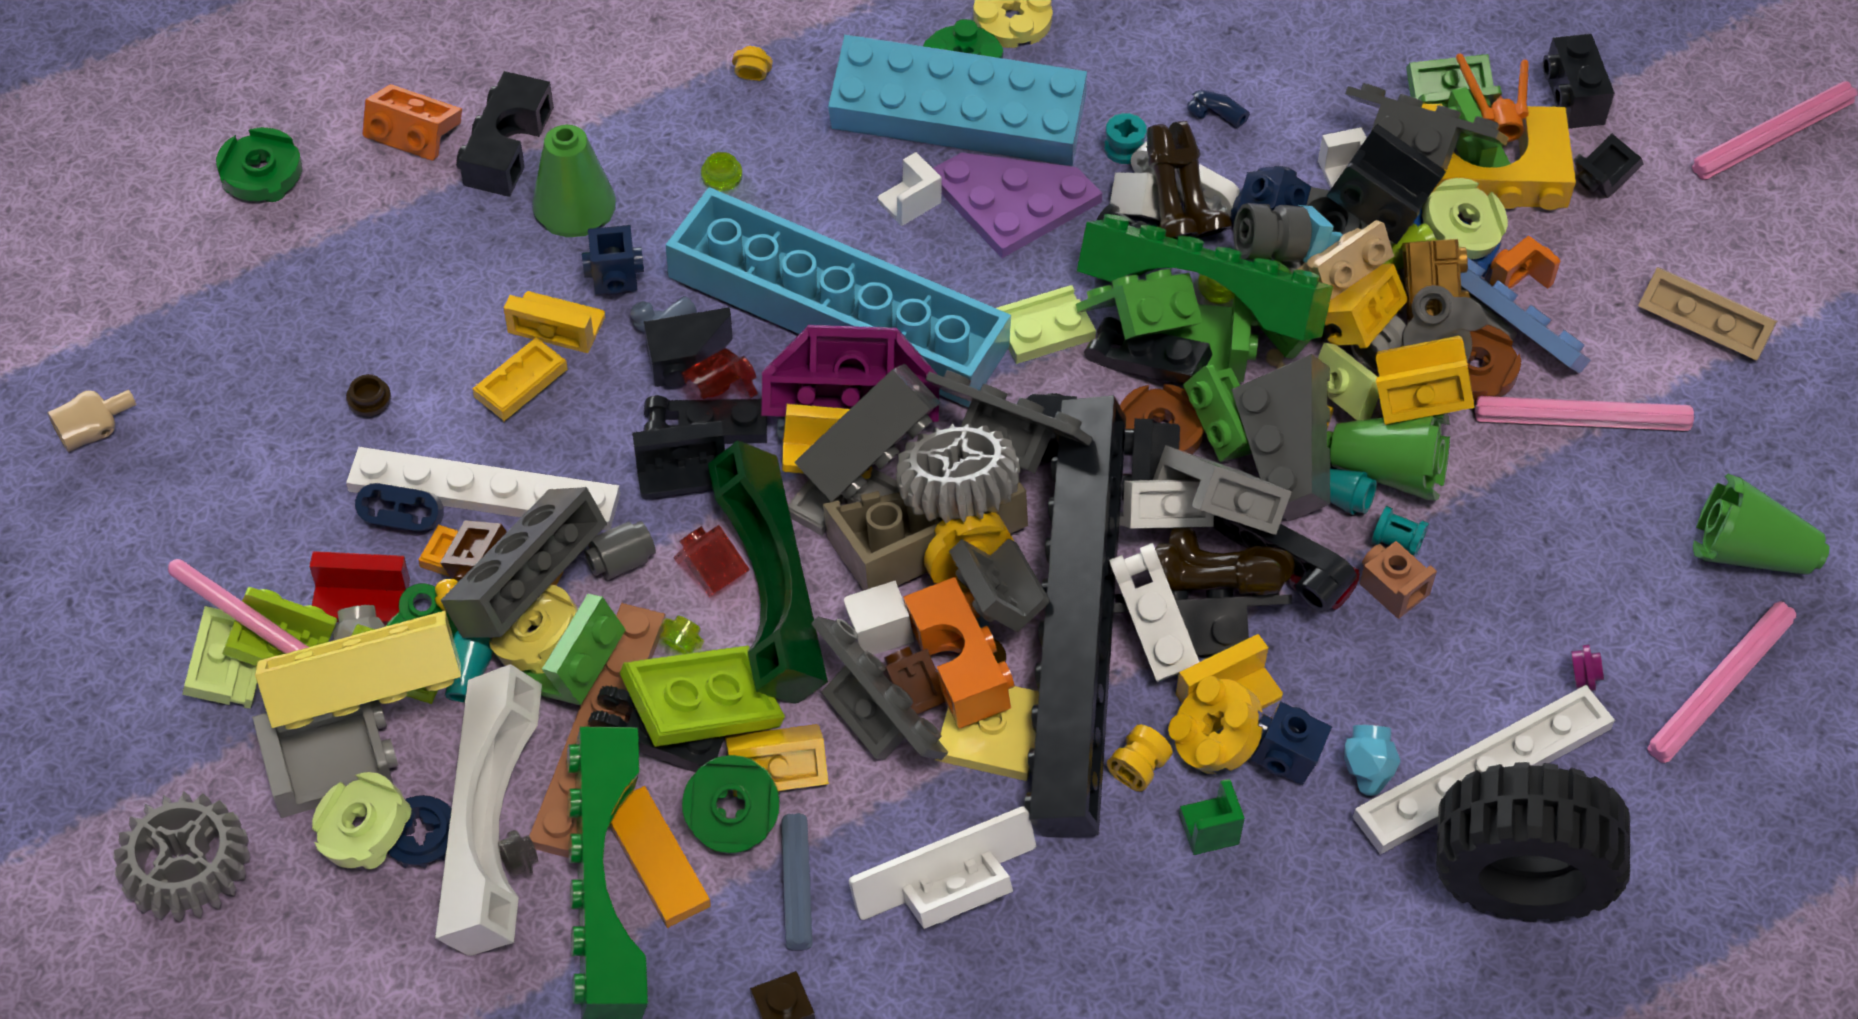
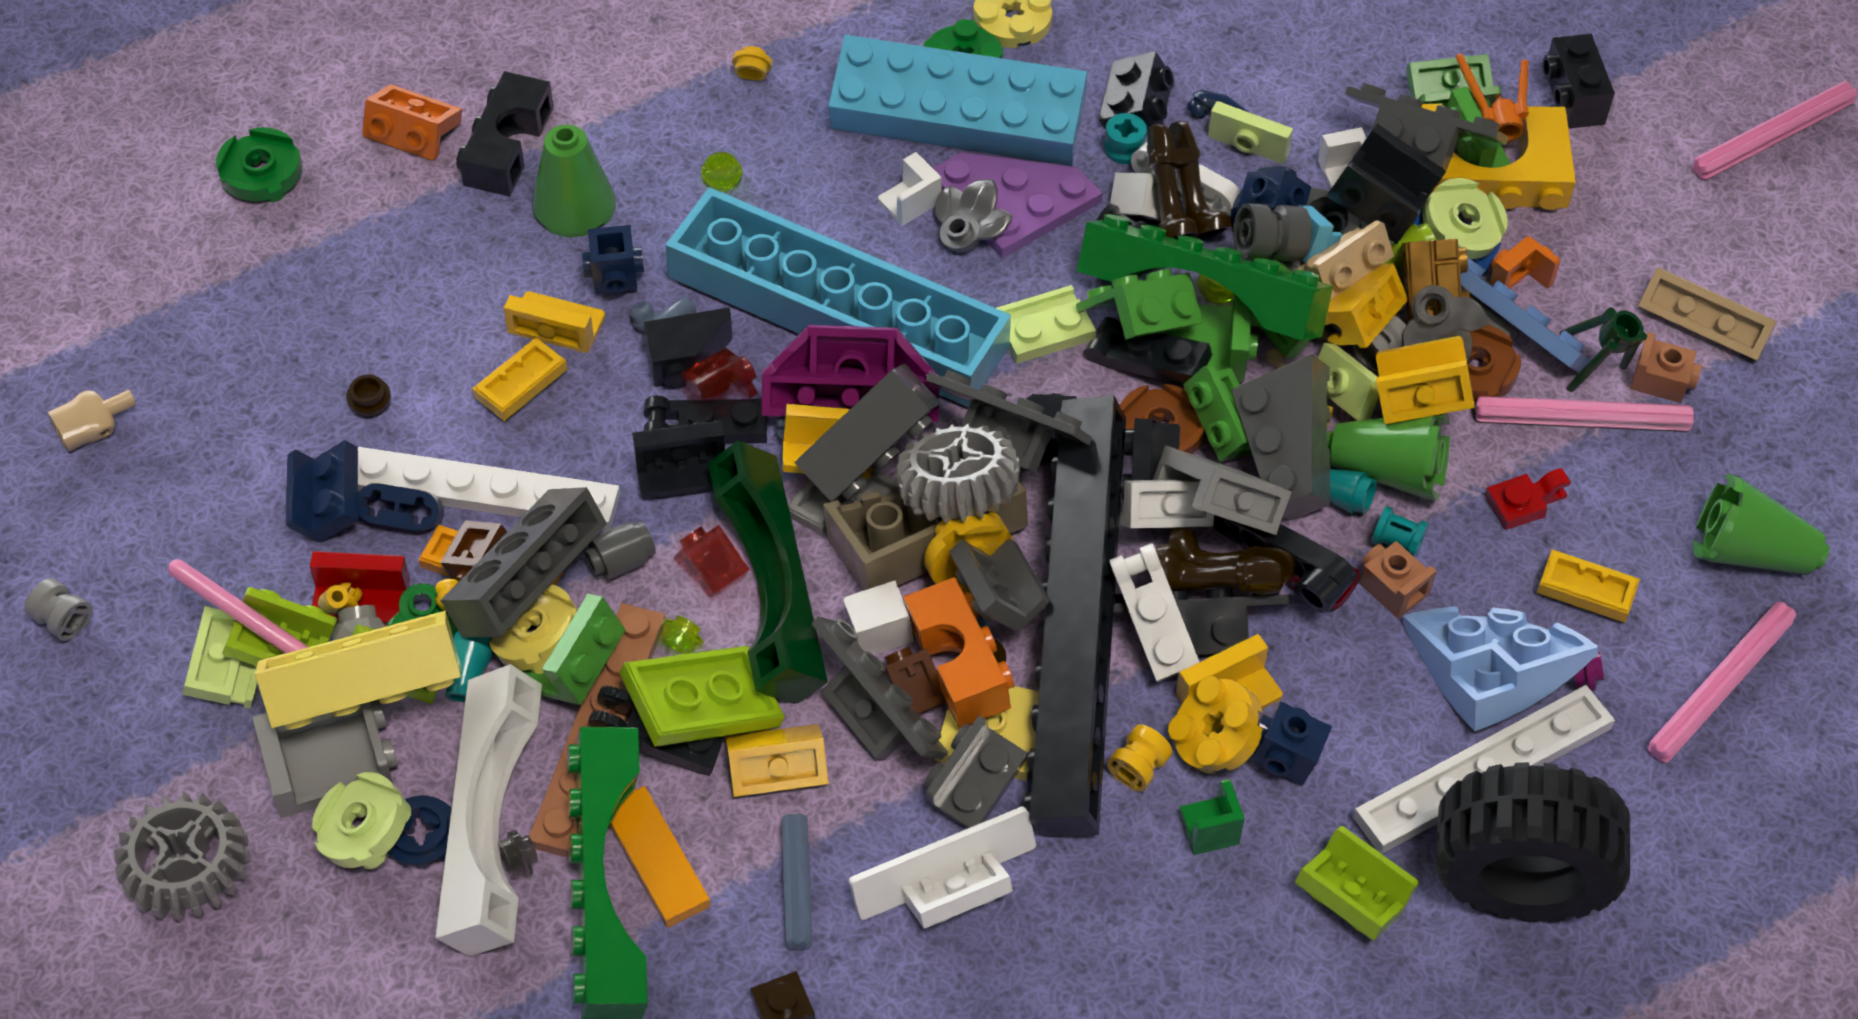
green plate [682,755,780,853] -> none
medium azure rock [1344,725,1401,796] -> none
black bracket [1573,133,1643,198] -> none
none -> light grey wheel [24,578,92,641]
none -> dark blue bracket [286,440,358,542]
none -> yellow arm [318,582,362,614]
none -> dark grey bracket [924,716,1028,829]
none -> flat silver plate [935,179,1013,253]
none -> black bracket [1099,51,1174,129]
none -> yellowish green plate [1208,101,1293,164]
none -> lime bracket [1294,826,1419,941]
none -> light blue brick [1402,607,1598,731]
none -> red plate [1485,468,1571,530]
none -> yellow plate [1537,549,1640,623]
none -> dark green plant [1559,307,1647,392]
none -> nougat brick [1630,332,1702,403]

